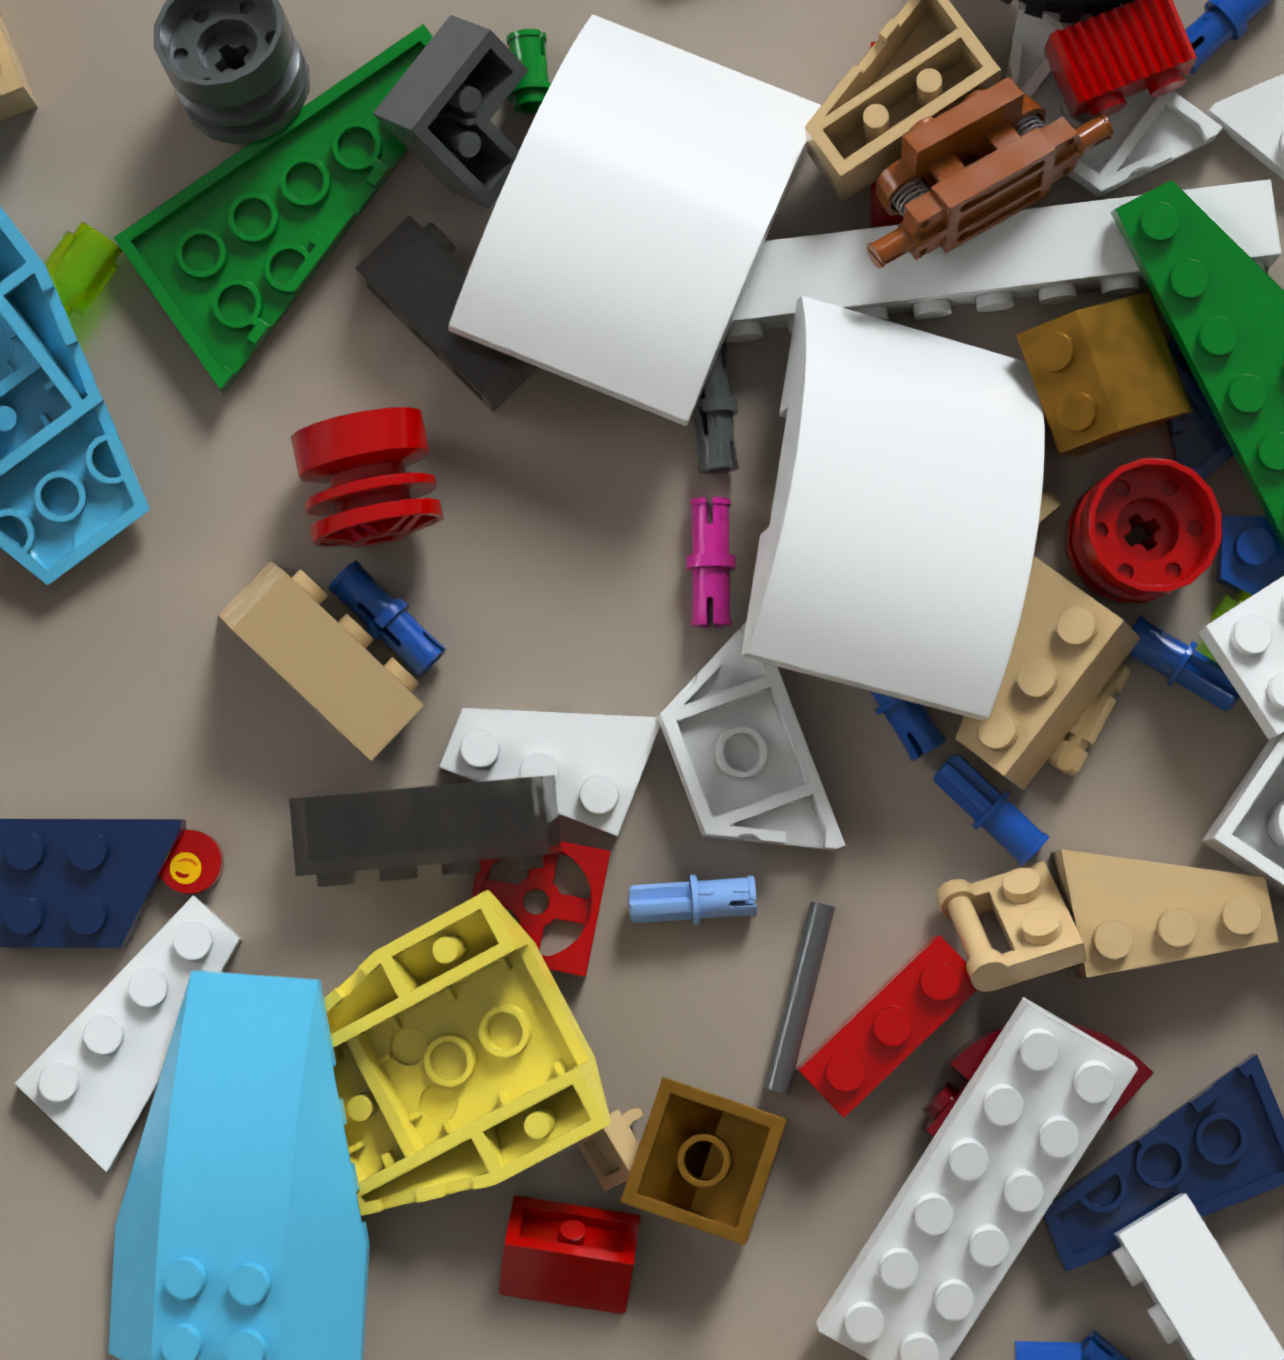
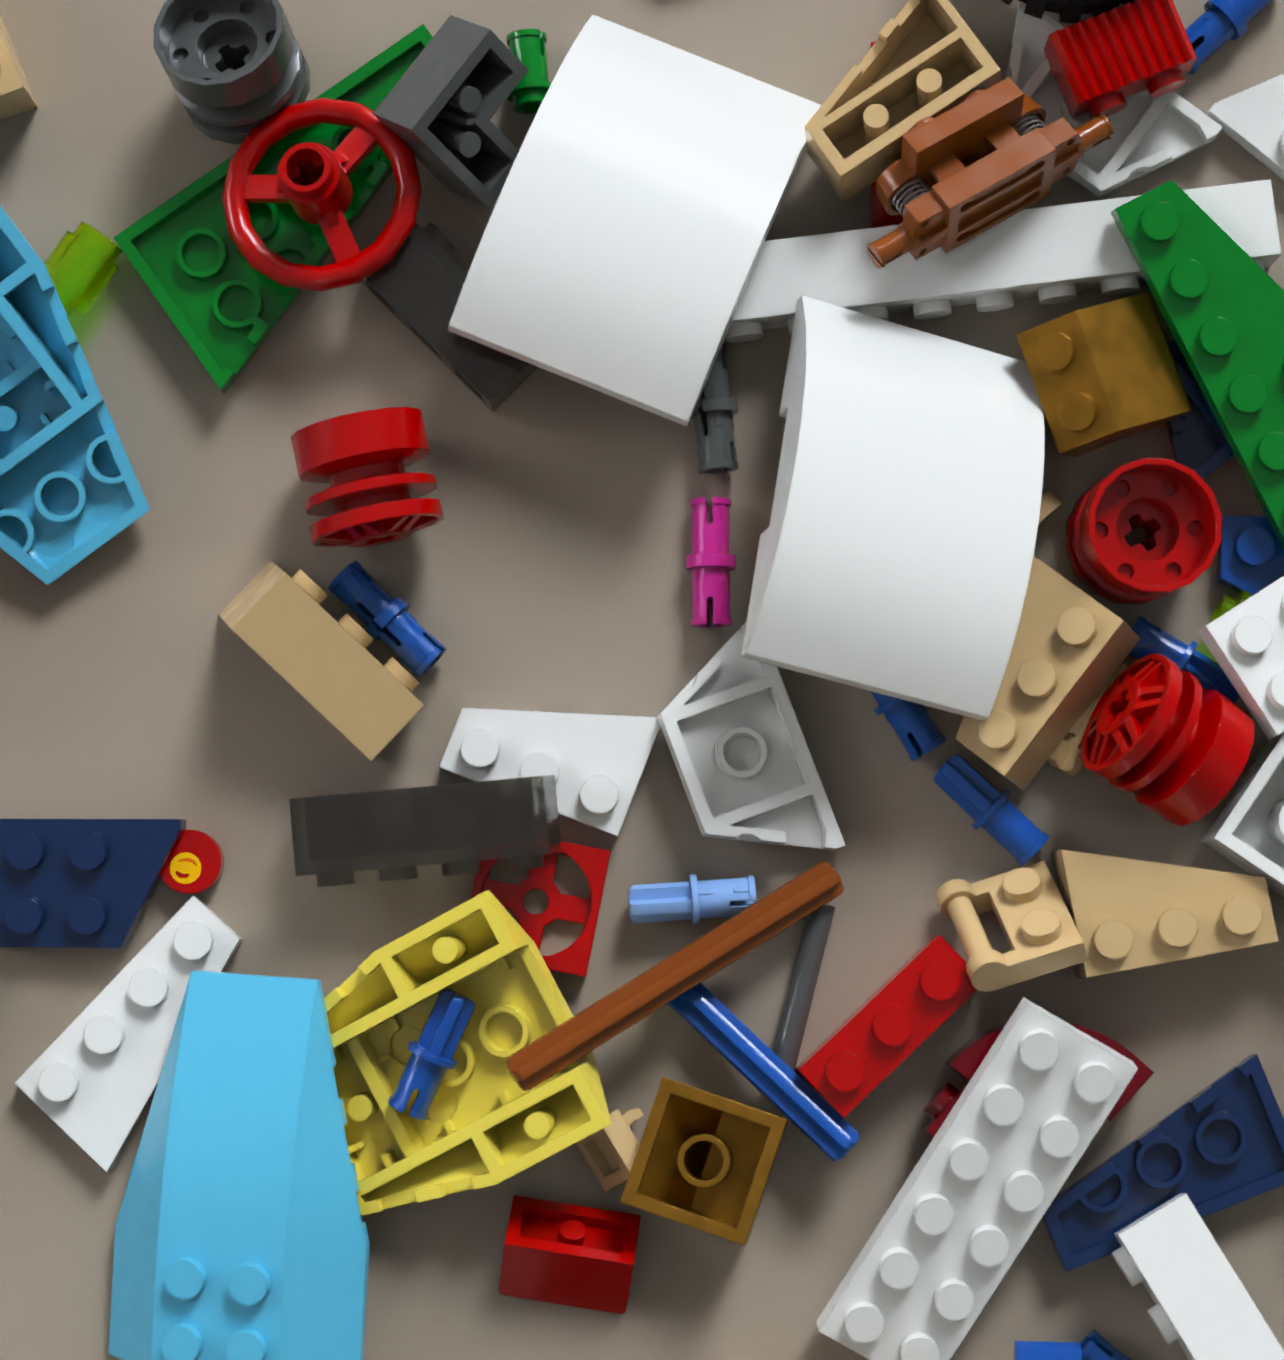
none -> red piece [222,98,422,292]
none -> blue axle [388,989,475,1120]
none -> dark orange axle [506,861,844,1091]
none -> blue axle [668,983,860,1162]
none -> red wheel [1080,653,1255,826]

